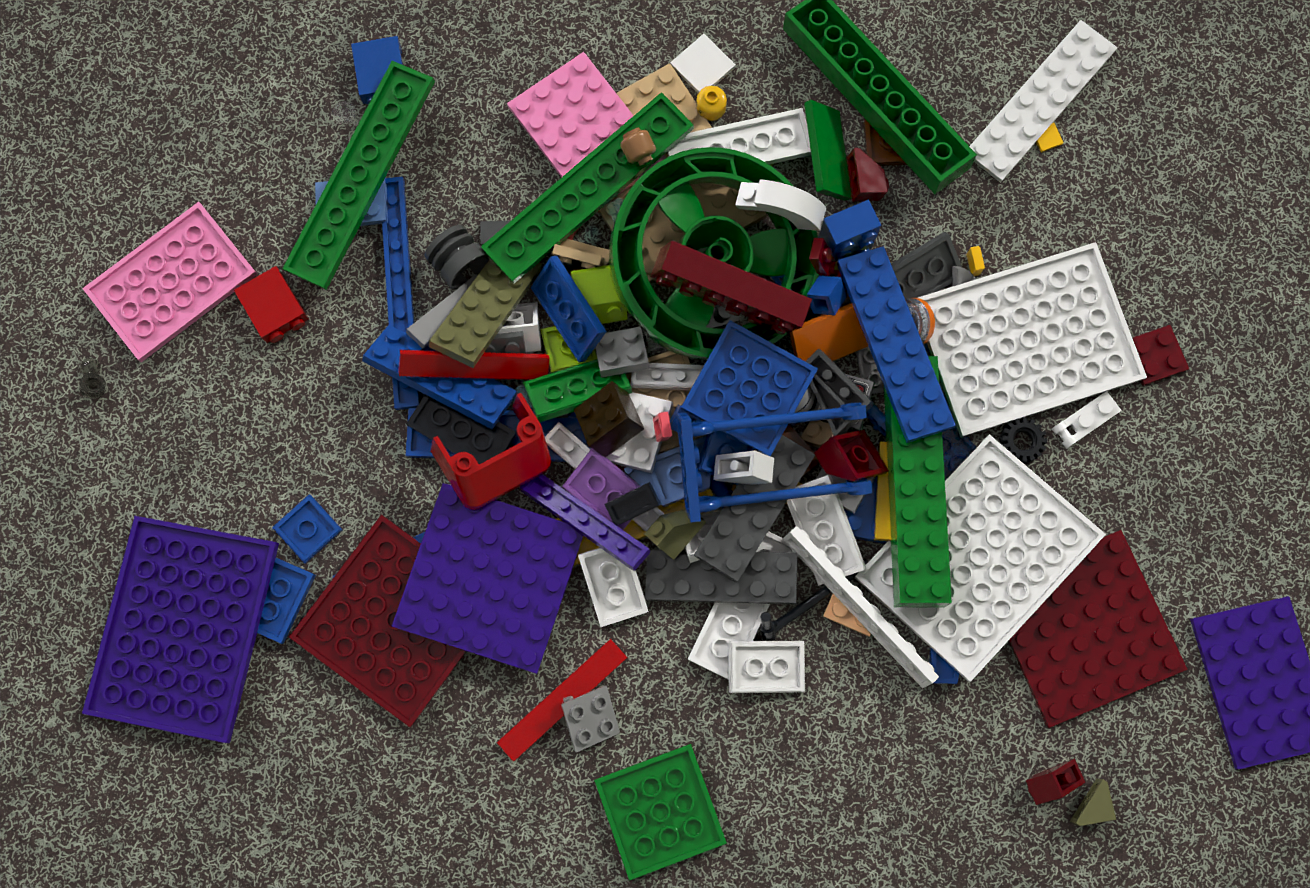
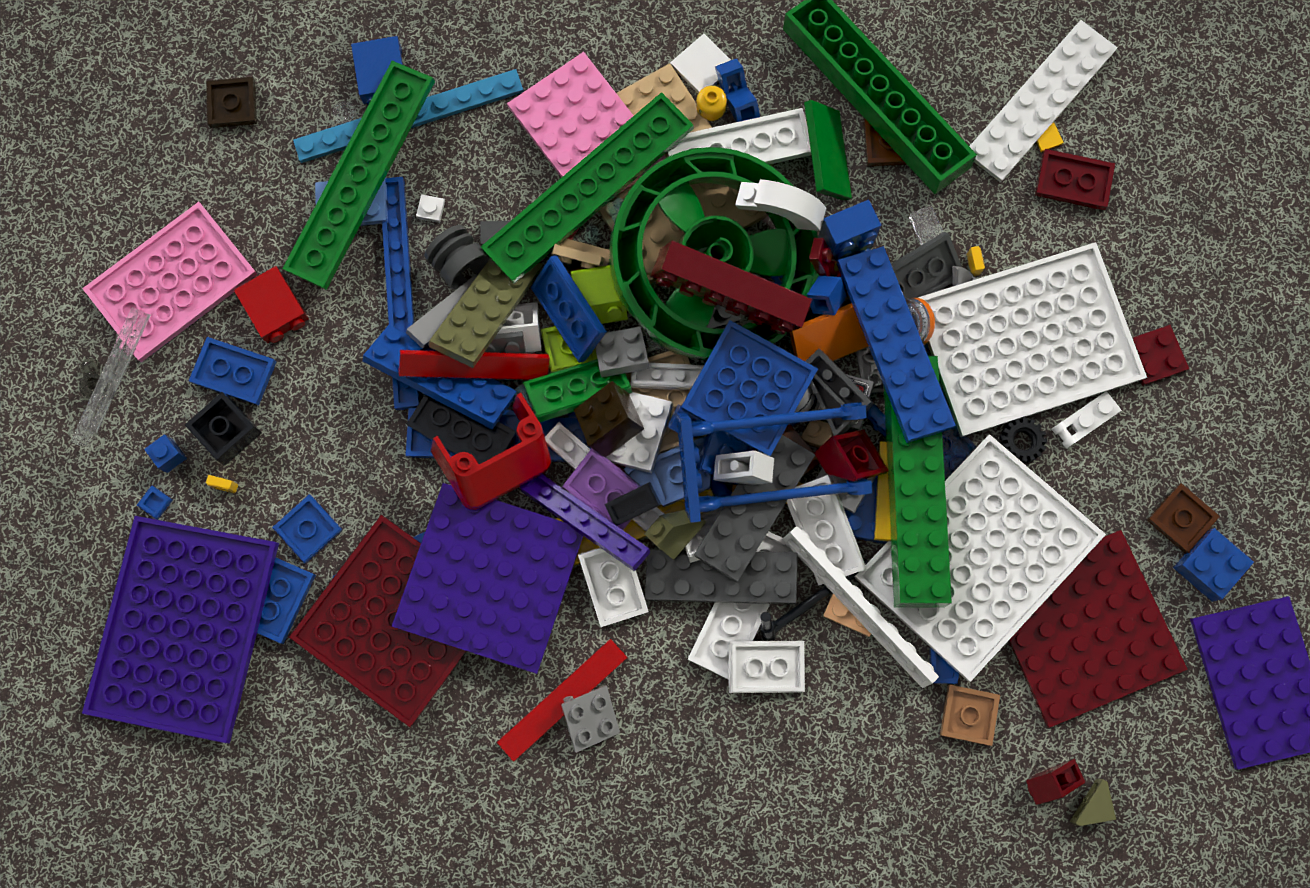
green plate [594,744,727,881] -> none
medium nougat head [620,127,656,166] -> none
coral tile [653,412,672,442] -> none
dark red slope [847,148,889,202] -> none
none -> clear tile [71,307,151,448]
none -> blue tile [137,486,173,520]
none -> blue brick [144,434,187,473]
none -> black brick [185,392,262,465]
none -> blue plate [189,337,277,406]
none -> dark brown plate [206,77,257,128]
none -> yellow tile [206,475,238,493]
none -> dark azure plate [293,69,524,163]
none -> white plate [416,195,445,223]
none -> blue brick [715,58,760,122]
none -> clear plate [908,205,944,245]
none -> medium nougat plate [940,685,1000,746]
none -> dark red plate [1035,149,1115,211]
none -> reddish brown plate [1147,483,1220,554]
none -> blue brick [1173,528,1254,602]

